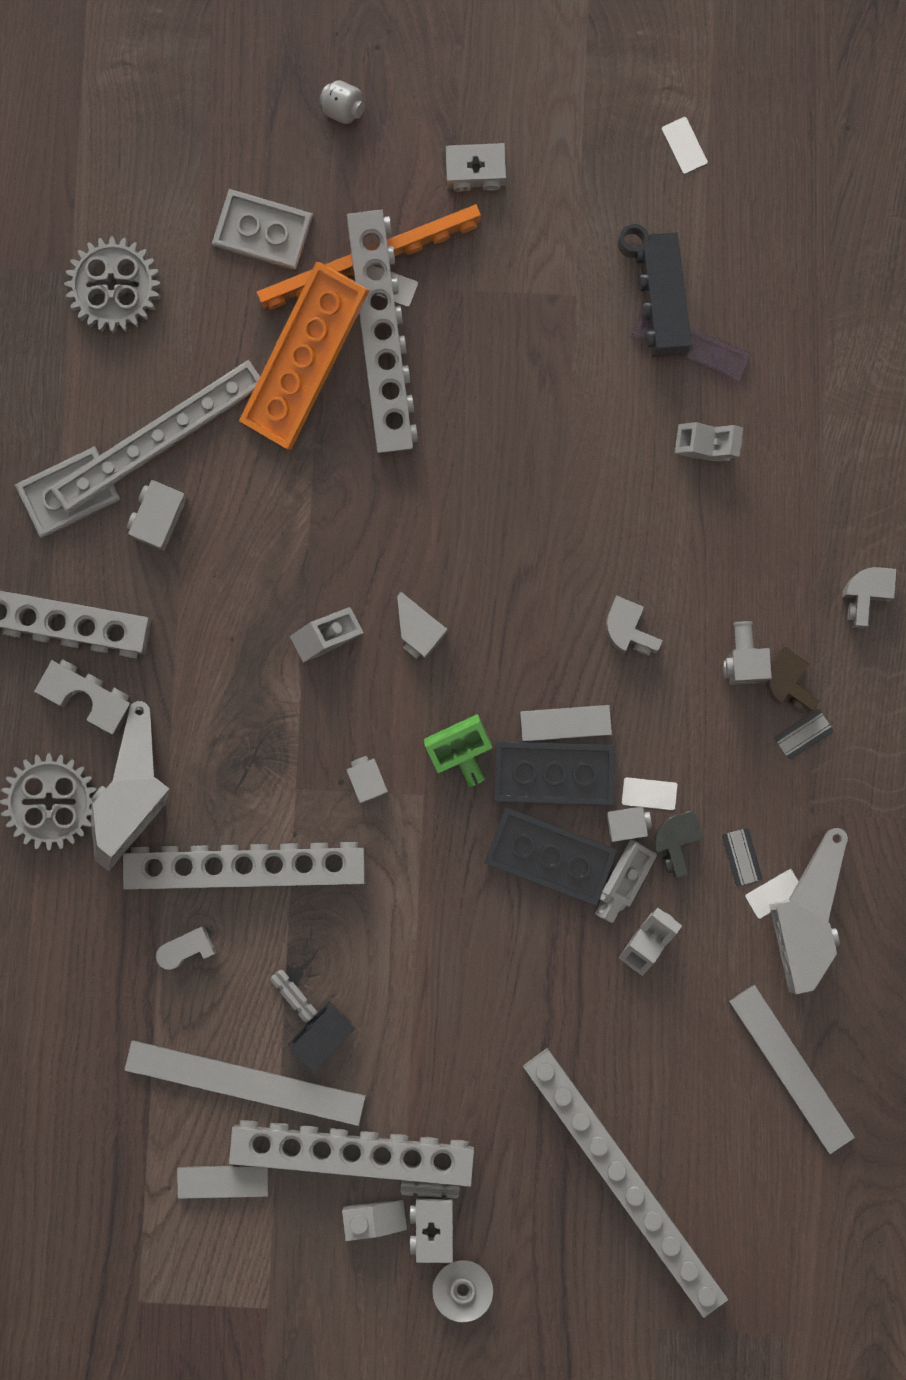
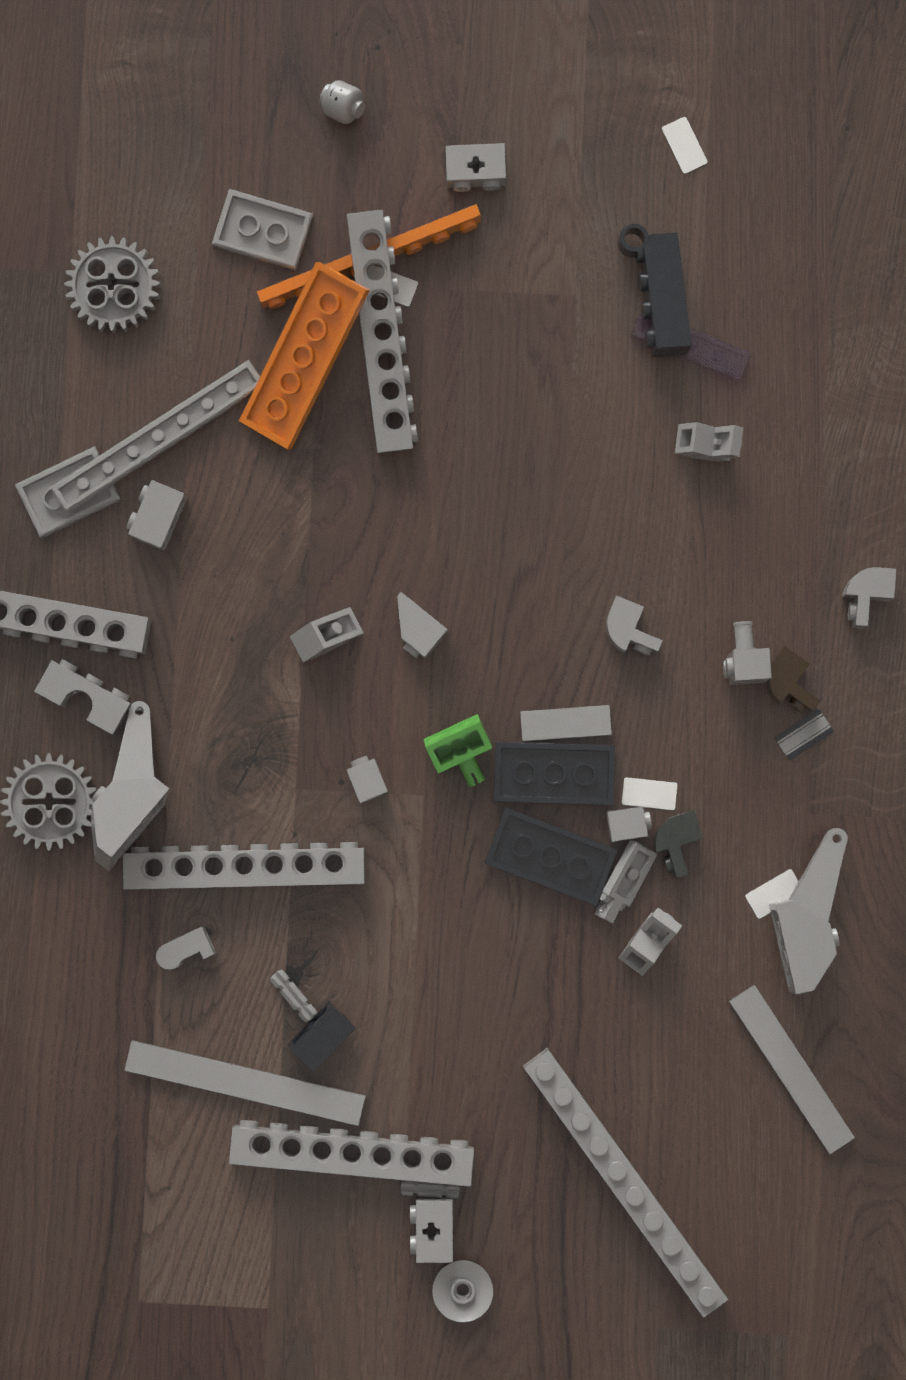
light grey tile [177,1165,269,1199] -> none
light grey slope [342,1199,407,1241] -> none
sticker [722,828,762,886] -> none

